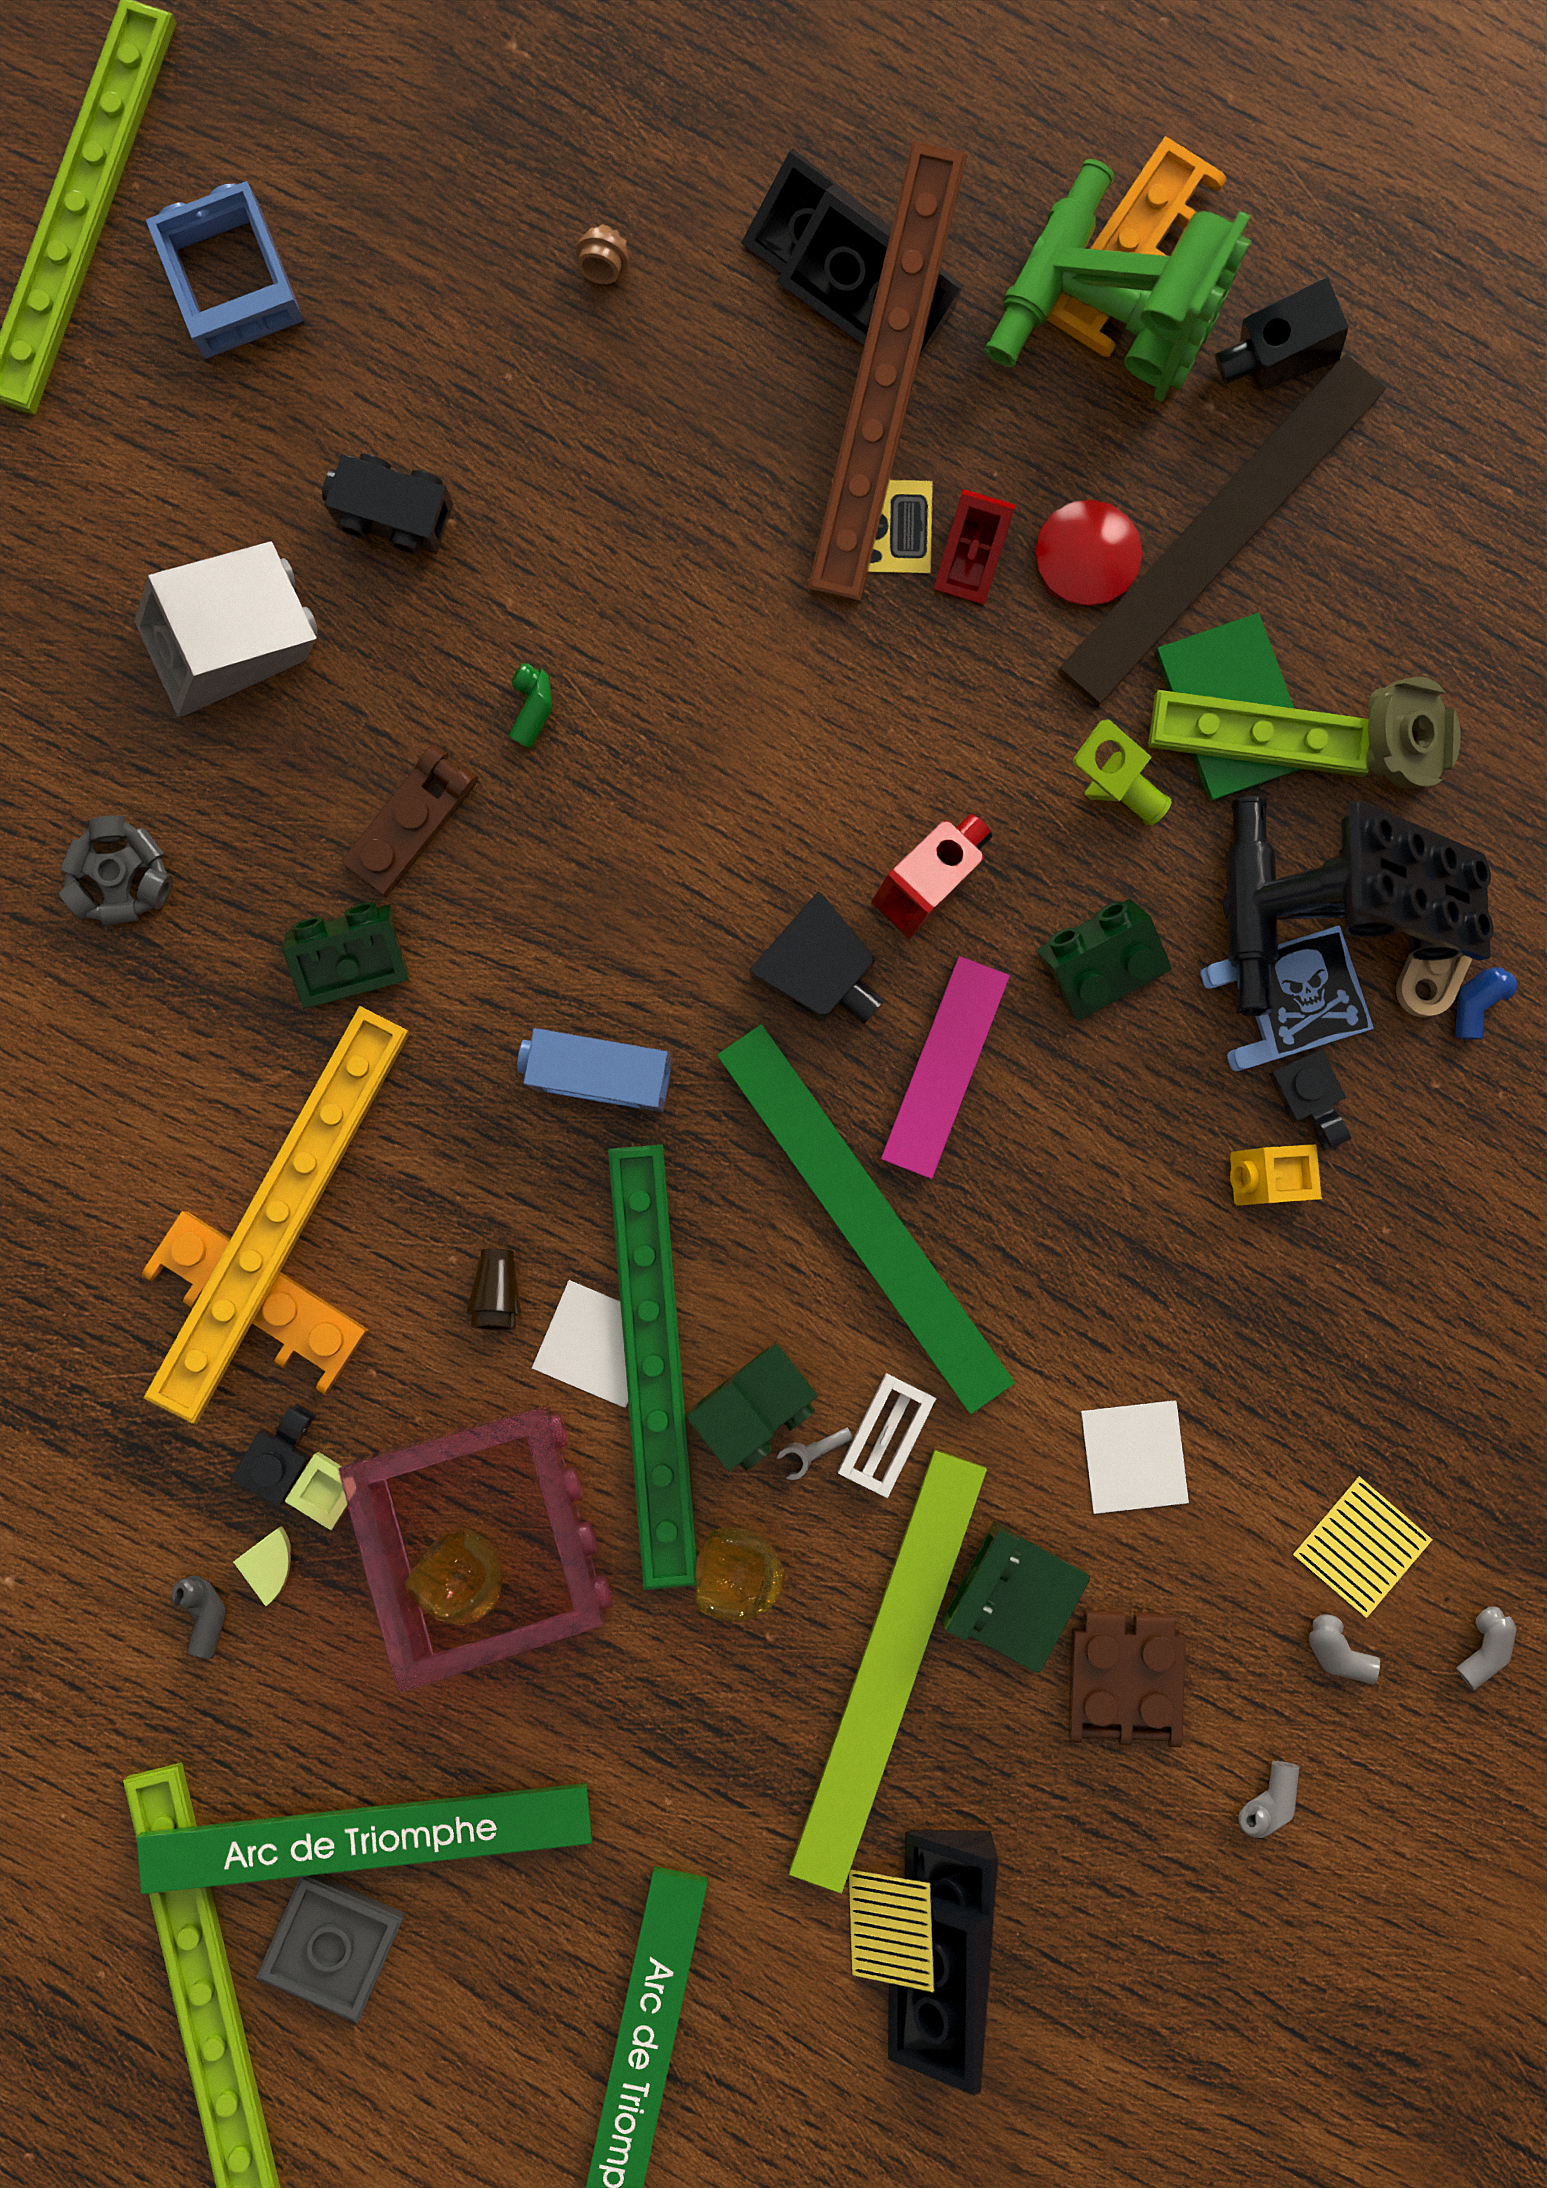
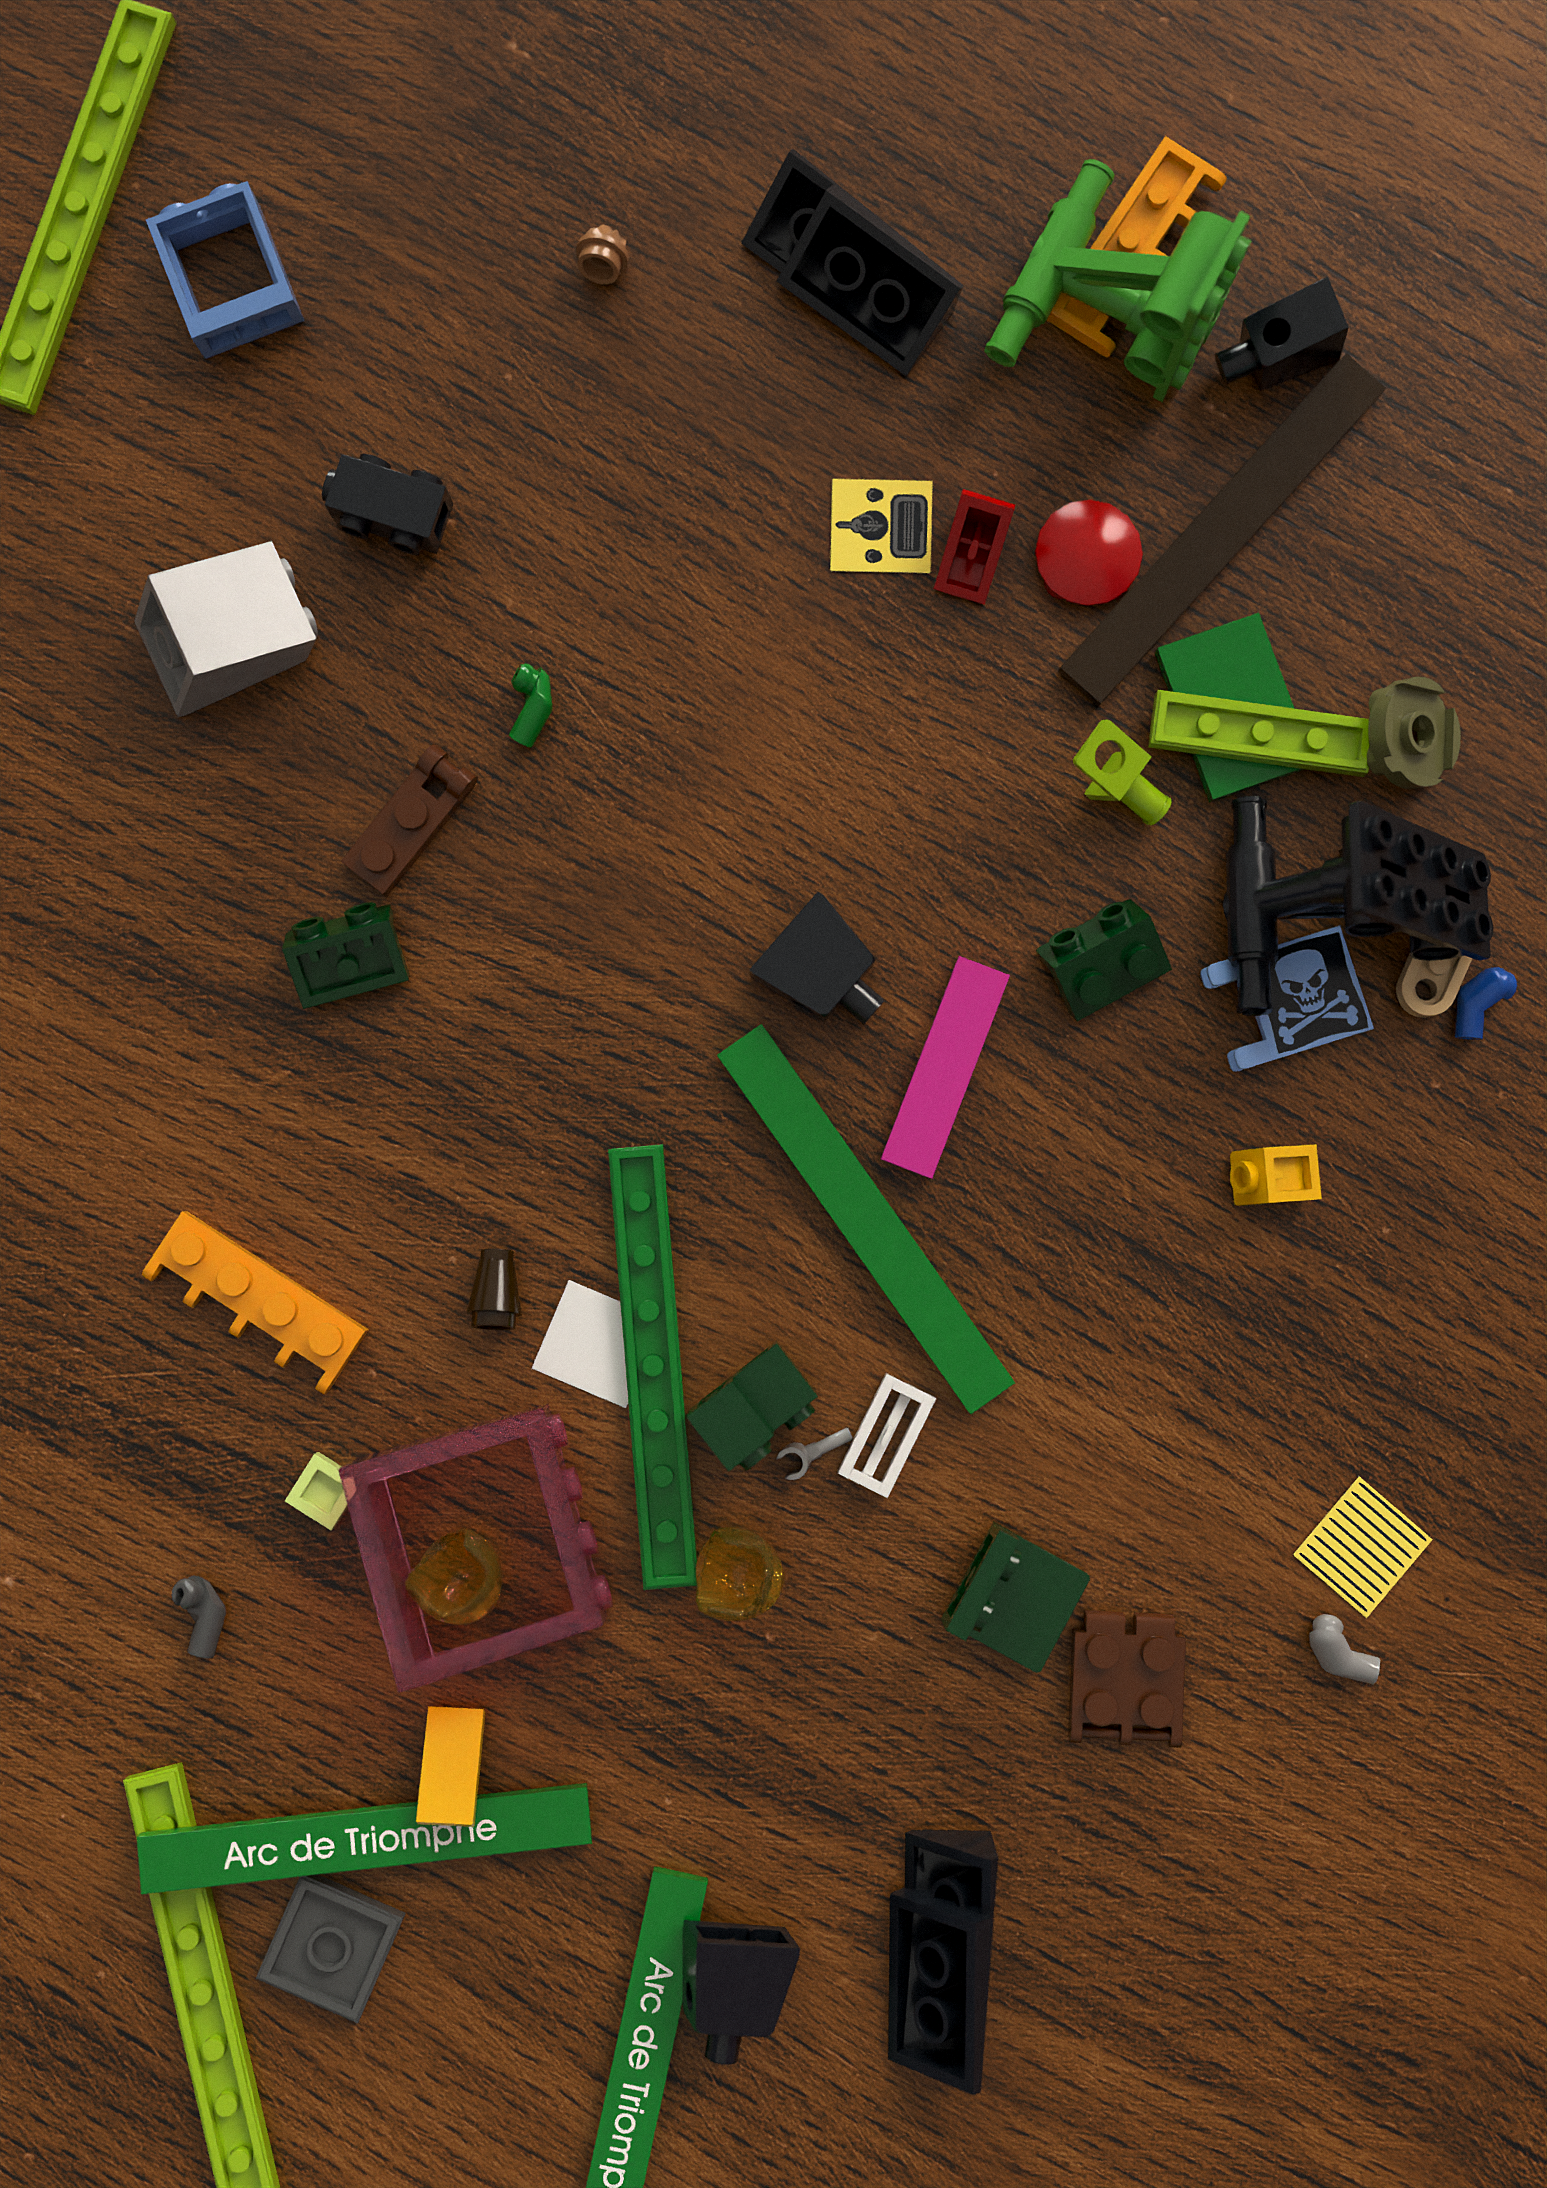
dark grey piece [59,815,173,926] -> none
yellow tile [144,1006,410,1424] -> none
black plate [231,1404,316,1507] -> none
yellowish green tile [233,1526,291,1606] -> none
medium blue window [517,1028,673,1113] -> none
lime tile [789,1449,987,1894] -> none
dark orange tile [808,140,967,601] -> none
light yellow sticker [849,1870,934,1992] -> none
torso [871,814,992,940] -> none
white sticker [1081,1400,1189,1514] -> none
light grey arm [1238,1761,1300,1838] -> none
black plate [1269,1049,1352,1151] -> none
light grey arm [1455,1606,1517,1691] -> none
none -> yellow tile [416,1706,485,1827]
none -> black torso [682,1920,800,2065]

